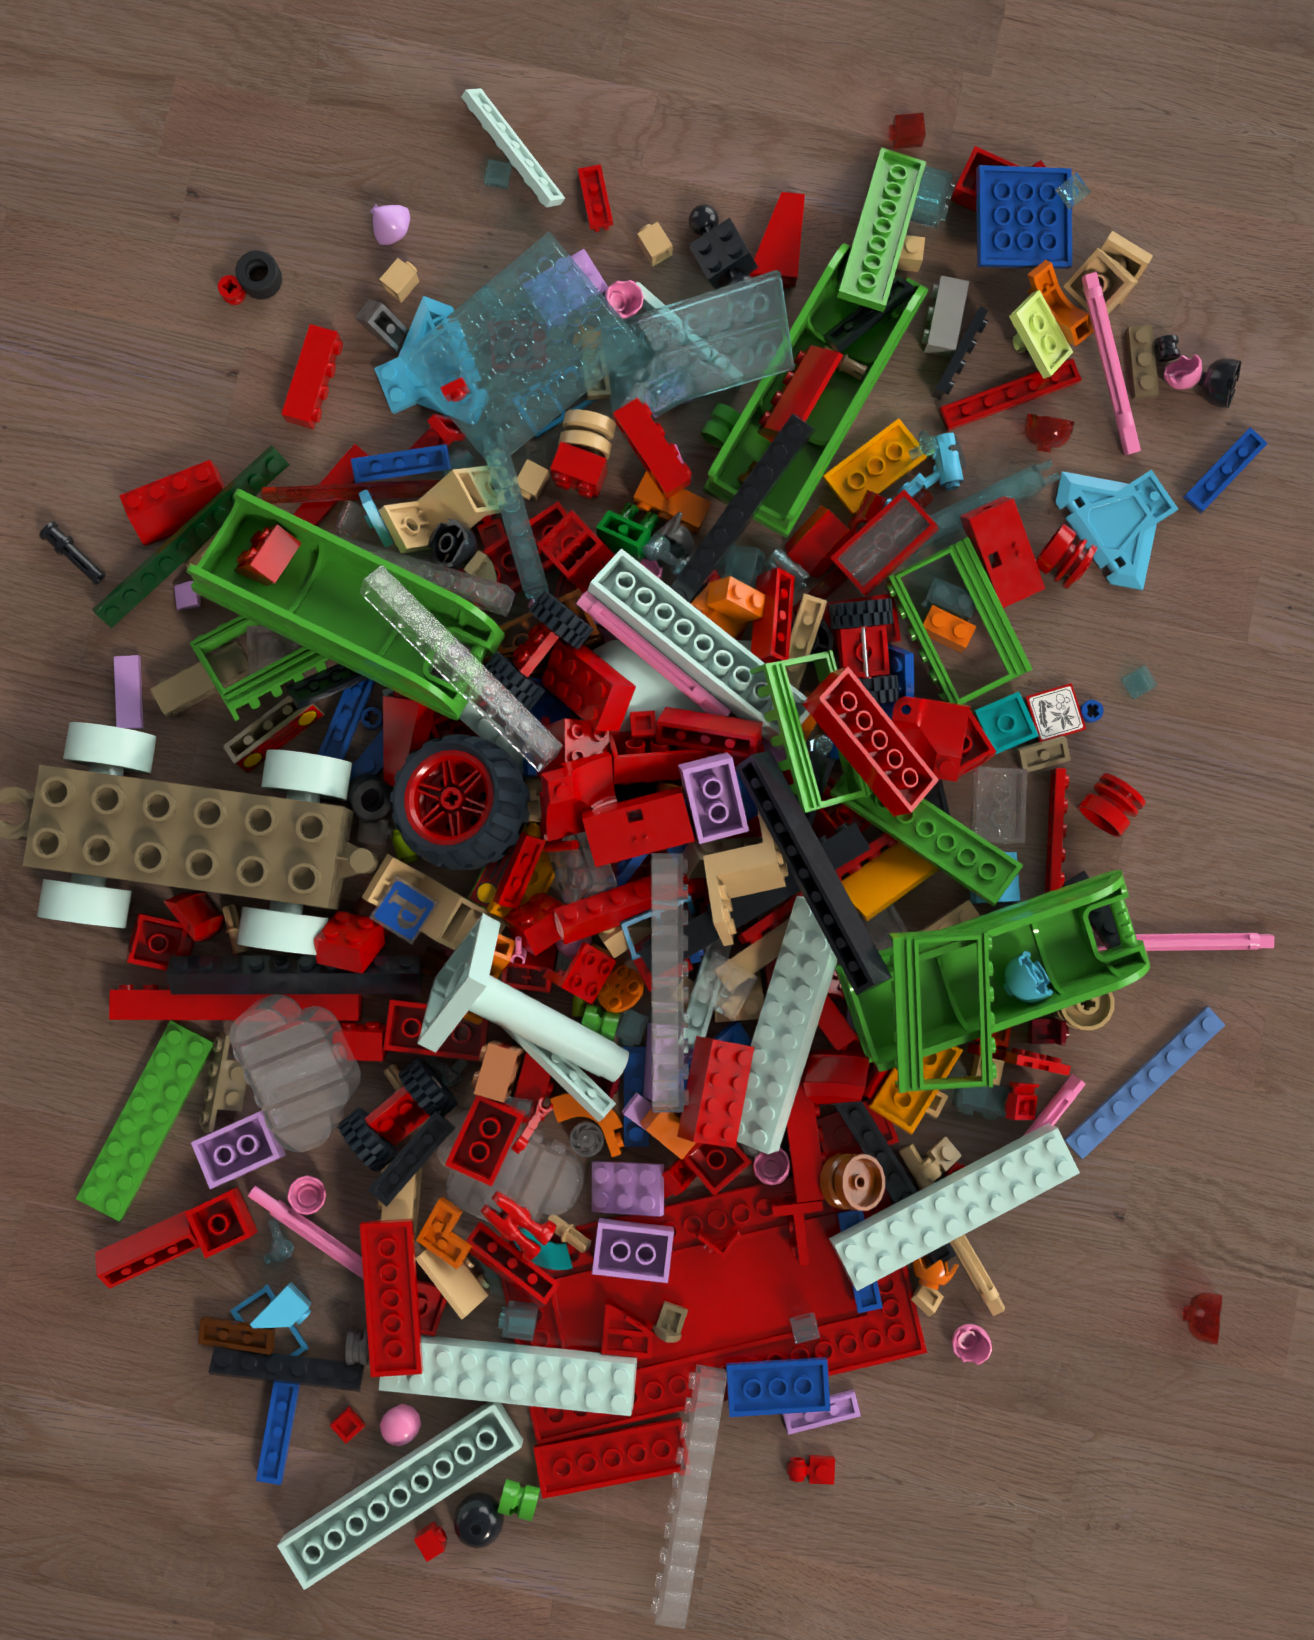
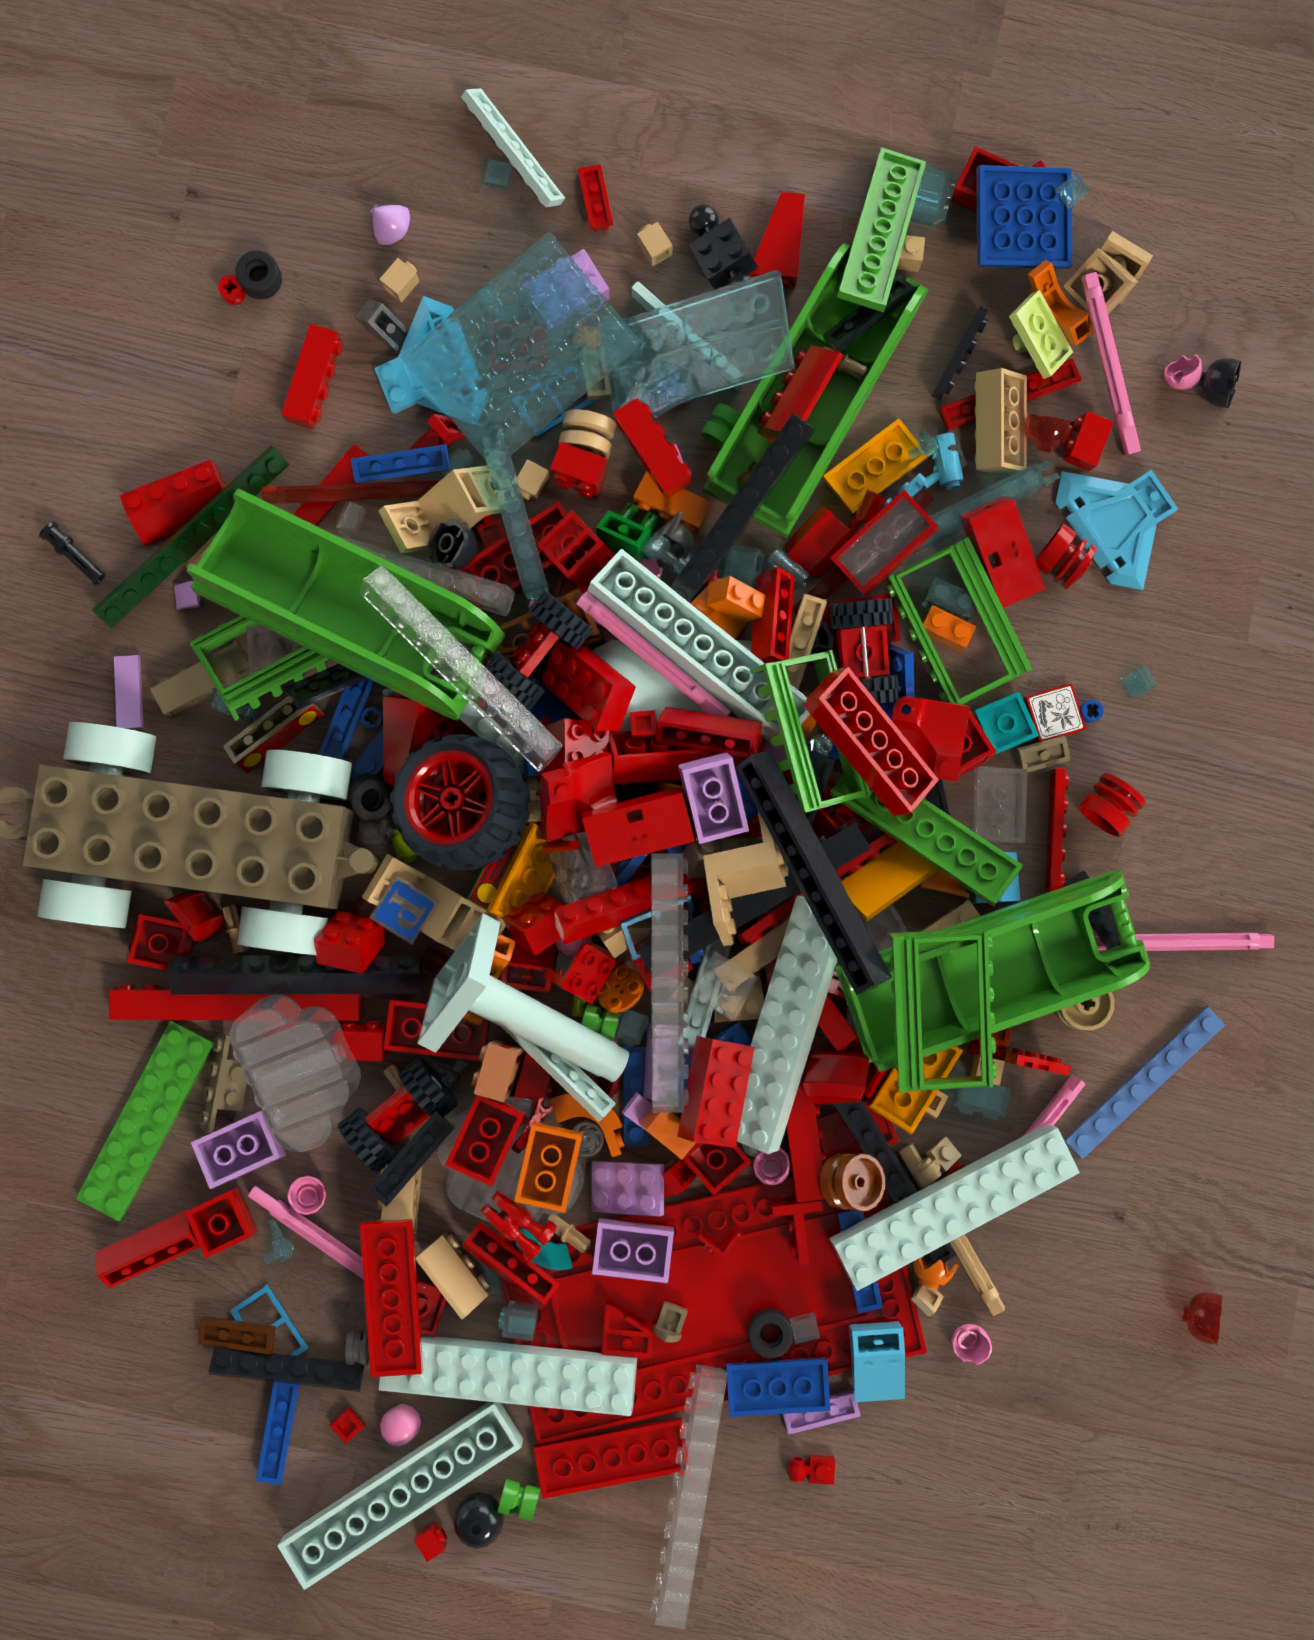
slope [234,524,301,586] -> none
medium azure slope [250,1282,312,1328] -> none
medium azure plate [358,490,393,548] -> none
orange plate [416,1197,472,1270] -> none
red plate [440,377,470,402] -> none
dark tan tile [463,550,497,584] -> none
red plate [493,832,546,909] -> none
bright pink hand [510,936,527,964] -> none
bright pink hair [604,280,644,319] -> none
clear red brick [889,113,926,149] -> none
light grey brick [921,276,969,358] -> none
medium azure cylinder [1004,951,1053,1004] -> none
red plate [1004,1082,1039,1120] -> none
dark red bracket [1028,1018,1069,1045] -> none
dark tan plate [1126,325,1159,399] -> none
black wheel [1154,335,1180,362] -> none
blue plate [1183,427,1268,514] -> none
none -> clear light blue leg [209,689,259,724]
none -> orange brick [514,1122,583,1213]
none -> black tyre [747,1308,793,1358]
none -> medium azure slope [849,1321,905,1402]
none -> orange panel [916,870,970,899]
none -> tan slope [974,368,1027,473]
none -> red brick [1063,411,1114,472]

